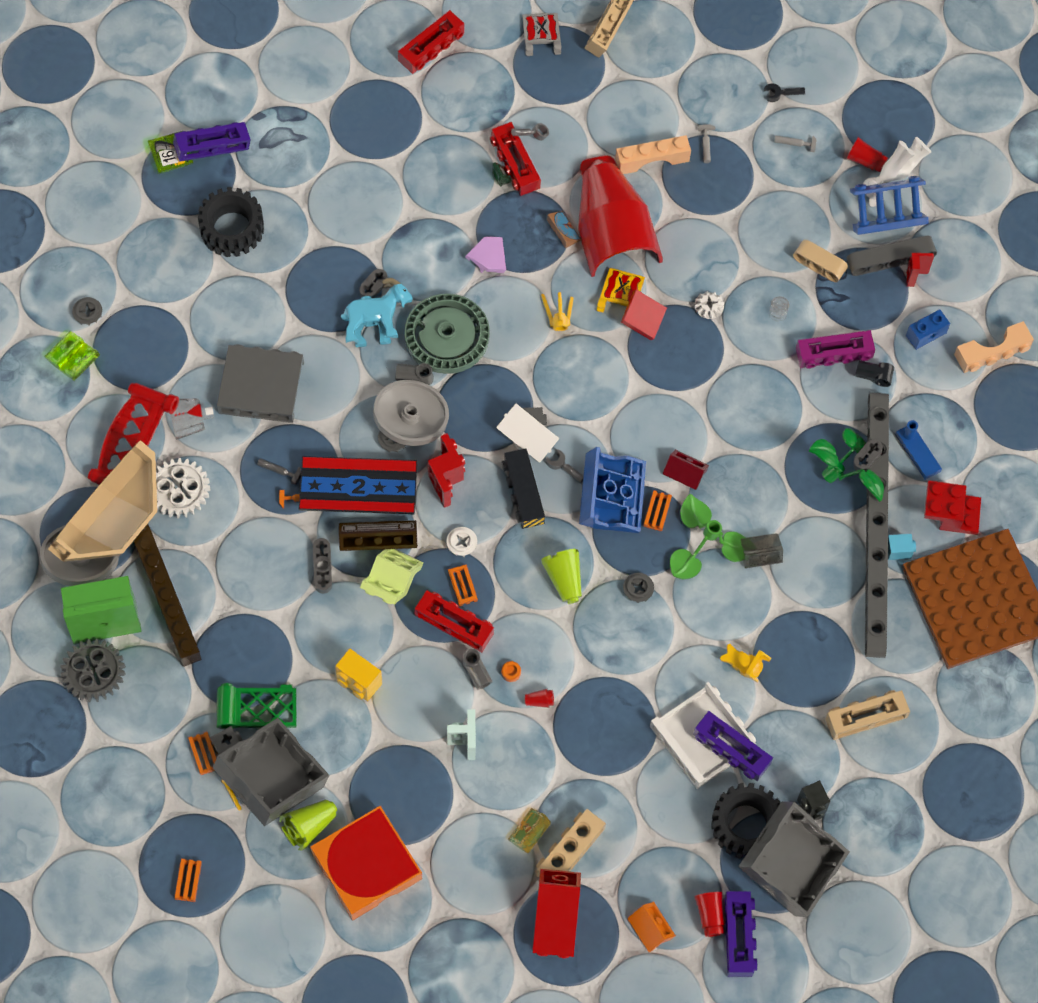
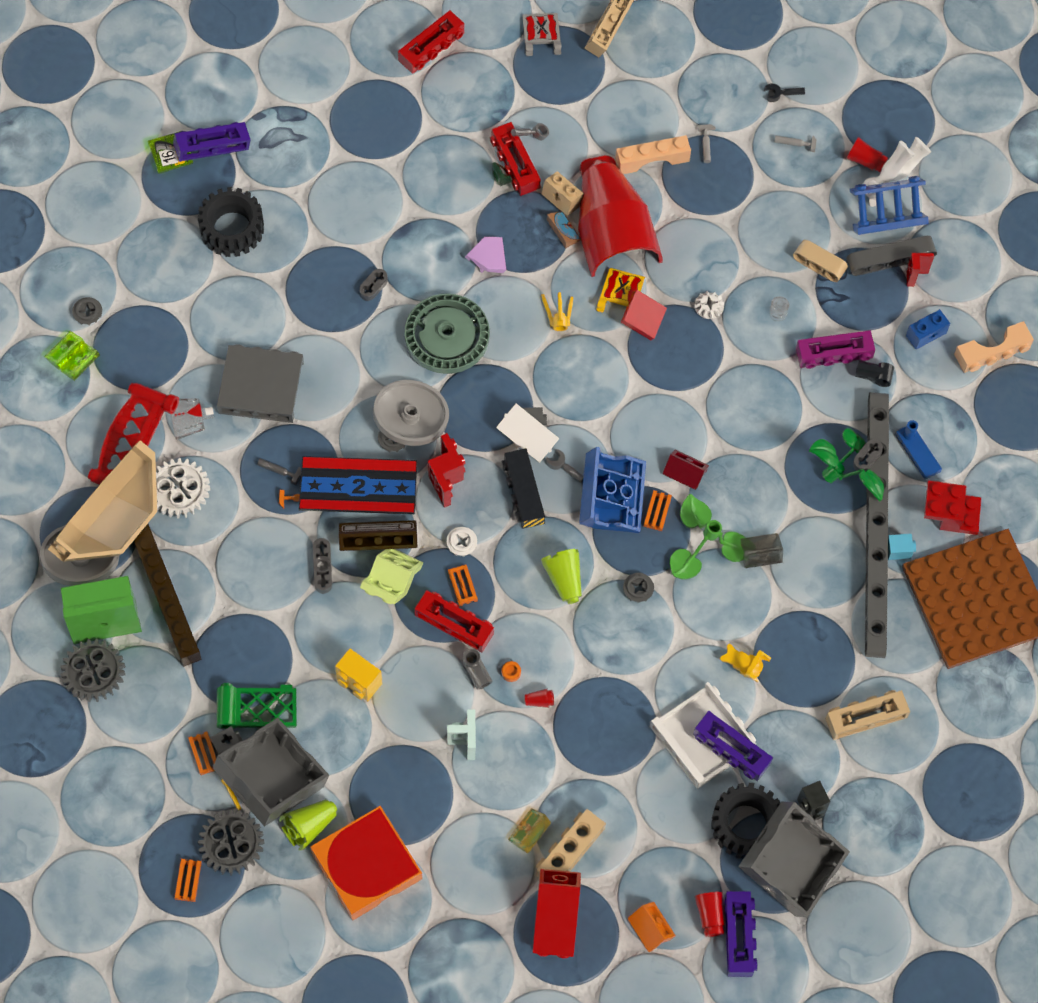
medium azure animal [341,278,413,347] -> none
dark grey piece [395,363,434,385] -> none
none -> dark grey gear [198,809,265,876]
none -> tan brick [541,171,584,216]

